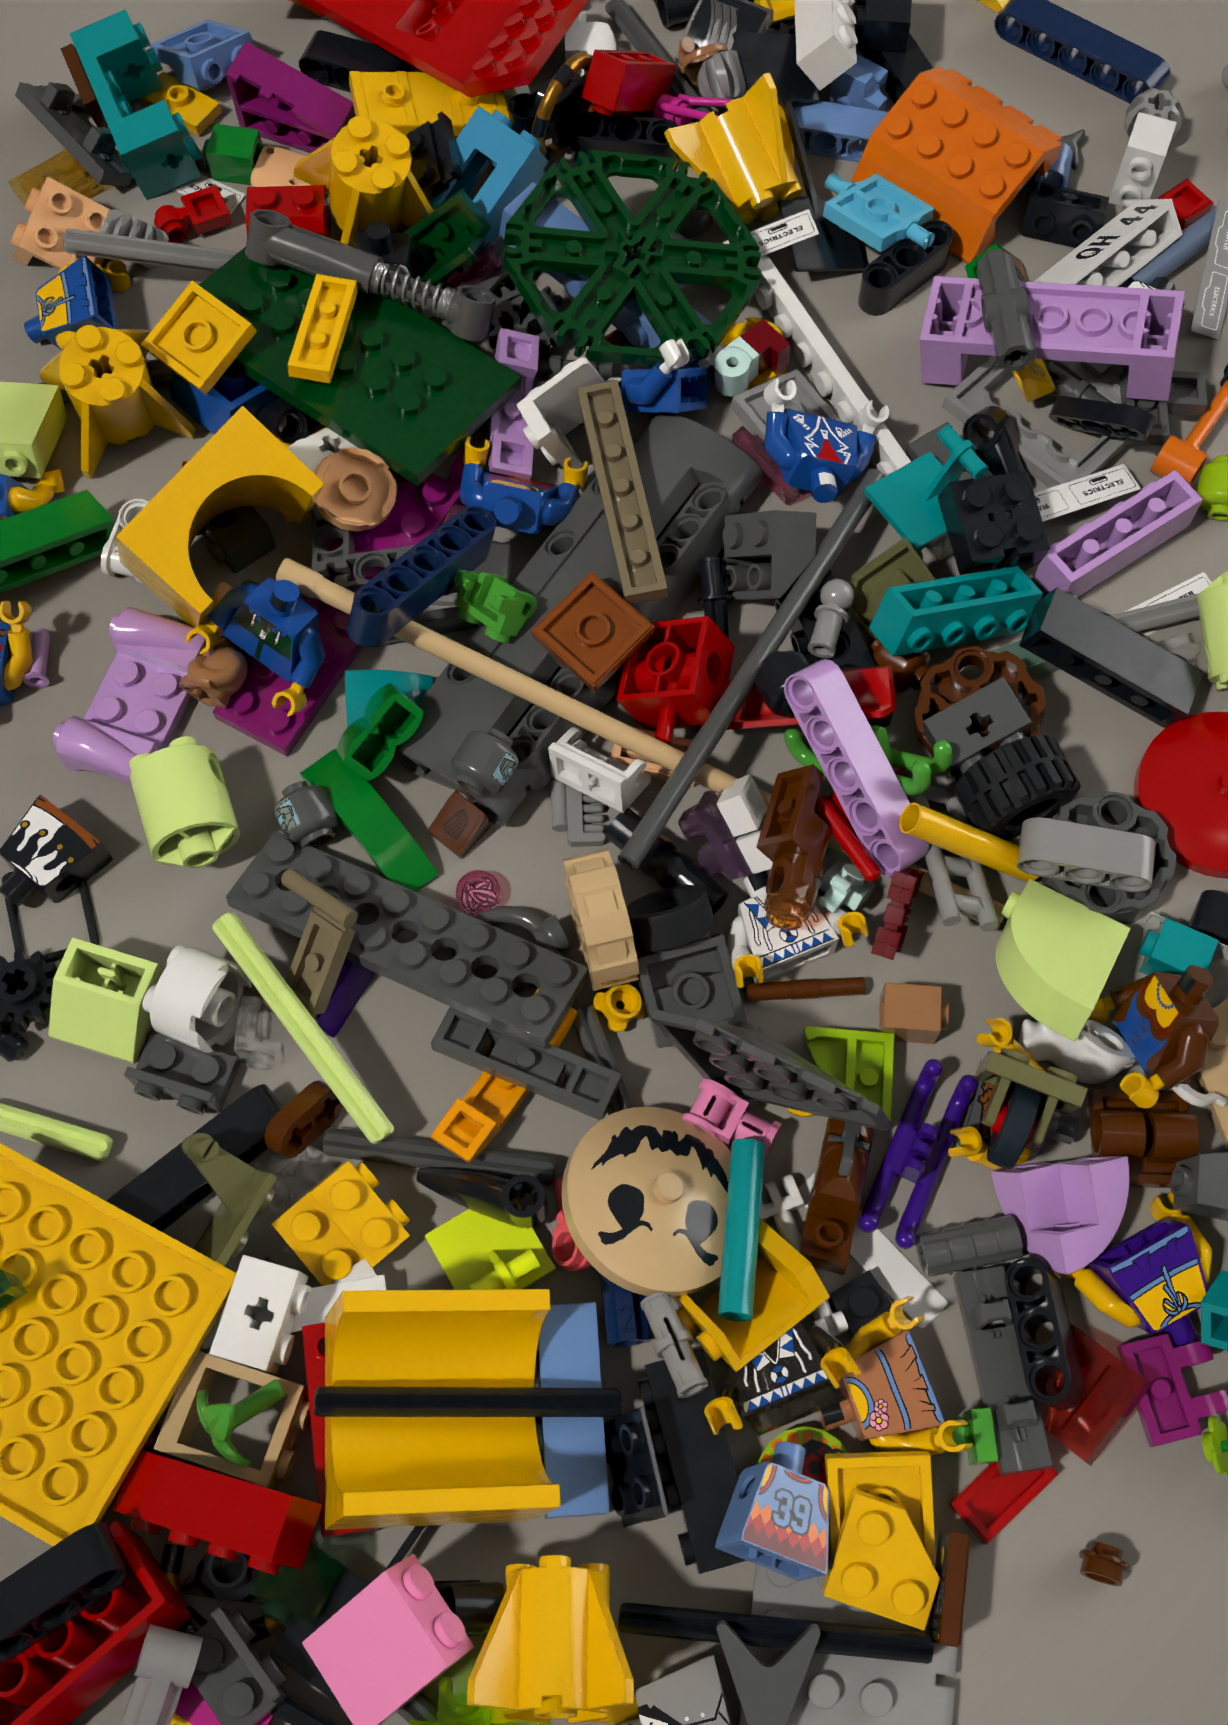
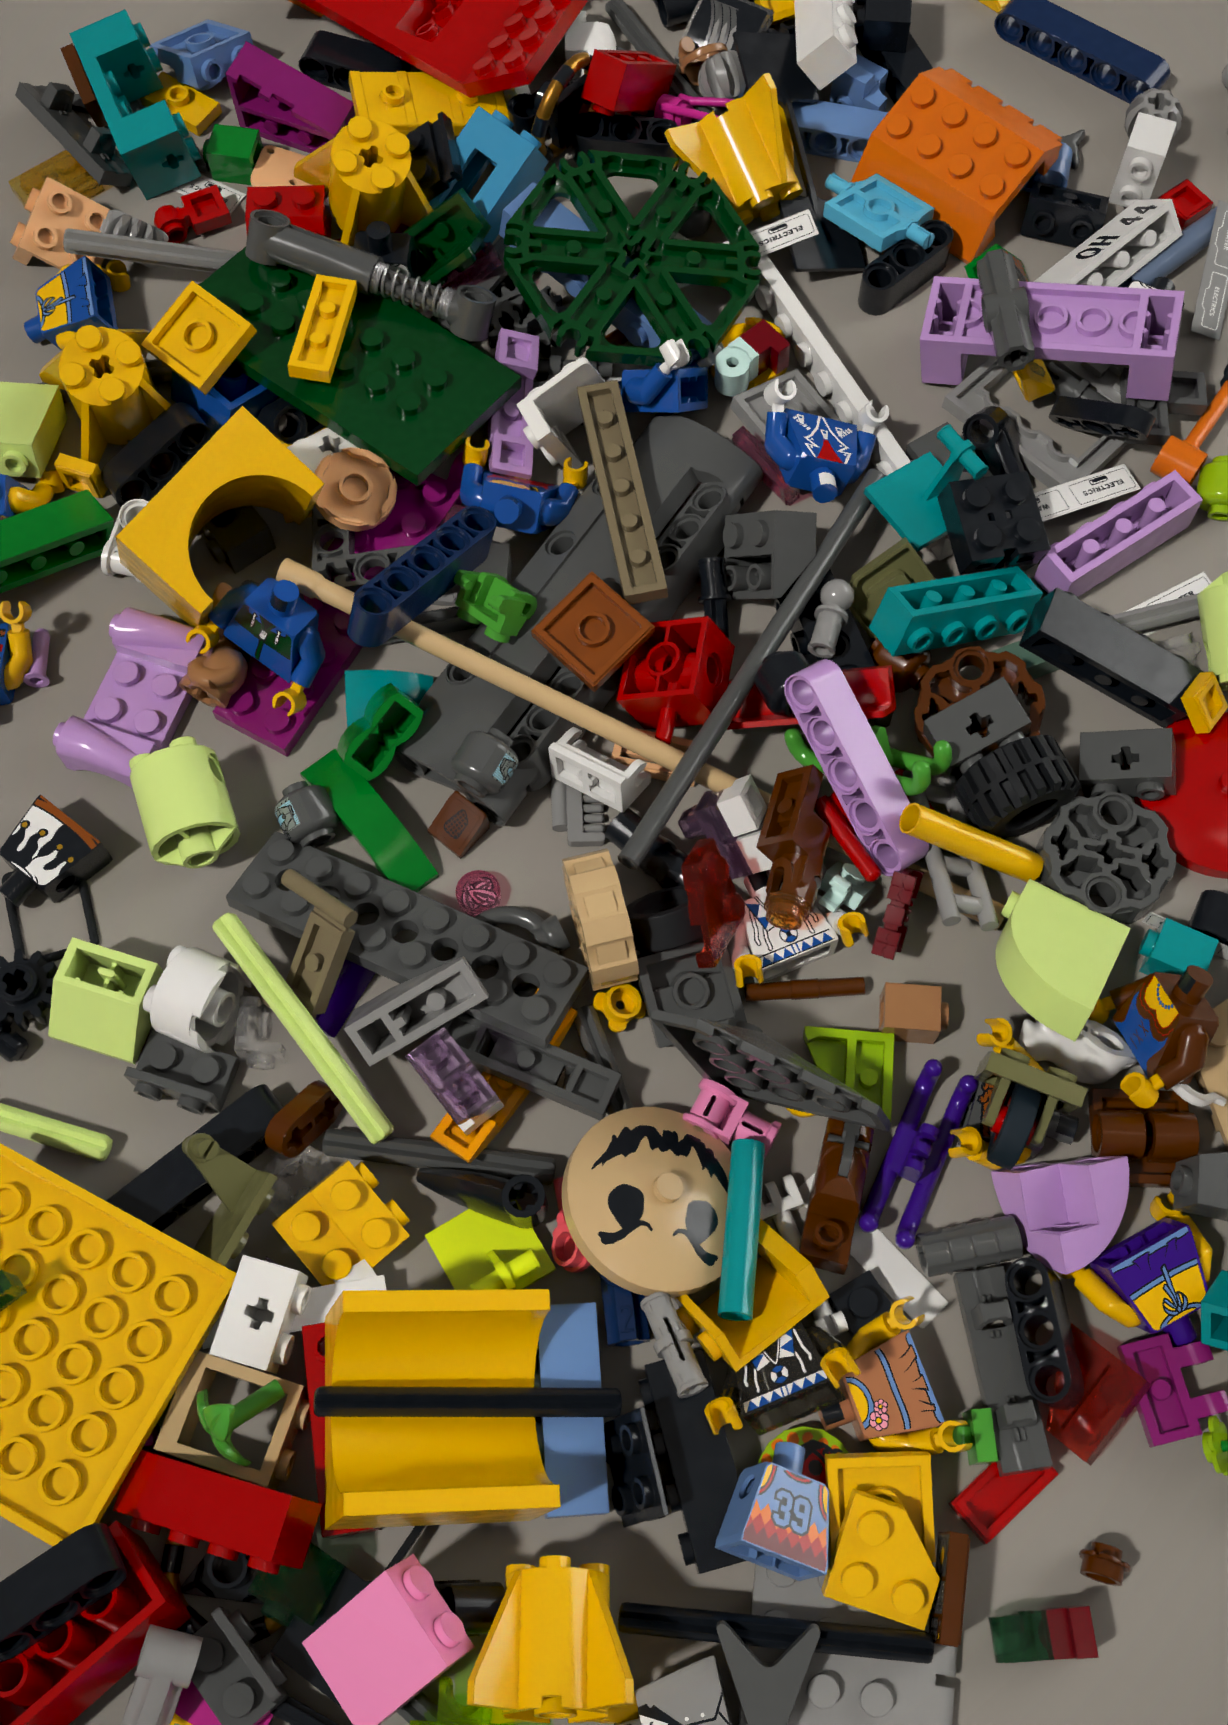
light grey beam [1017,817,1156,892] -> none
none -> yellow tile [54,453,108,498]
none -> black beam [101,402,212,507]
none -> light grey slope [344,956,489,1066]
none -> clear purple hips [405,1027,504,1136]
none -> clear red wing [681,838,746,969]
none -> leg [988,1605,1099,1663]
none -> dark grey brick [1079,728,1176,801]
none -> yellow tile [1181,671,1228,734]

